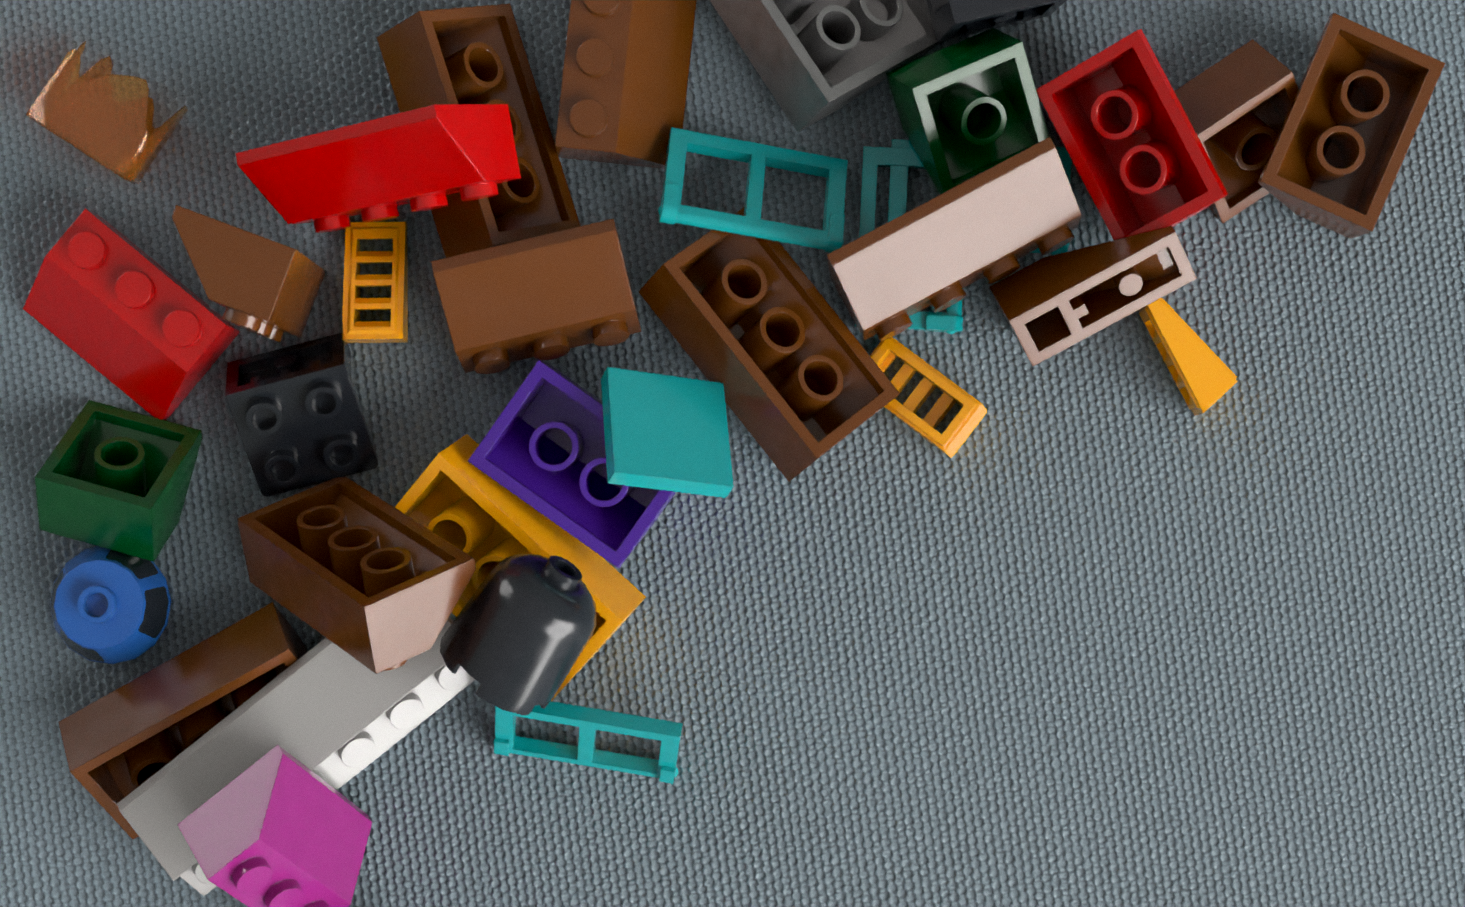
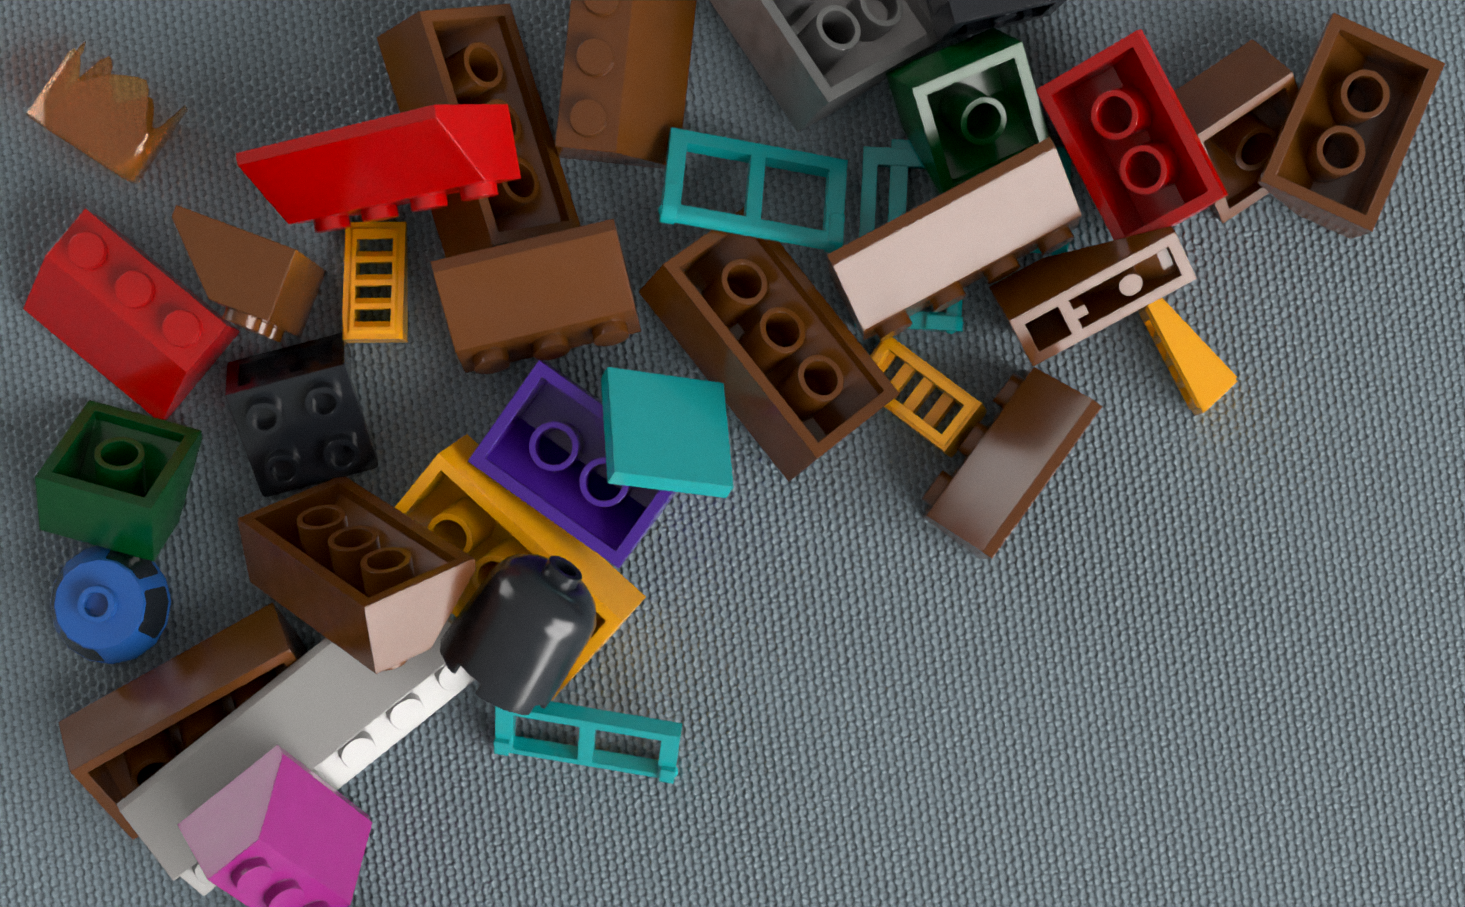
none -> reddish brown slope [921,367,1103,559]

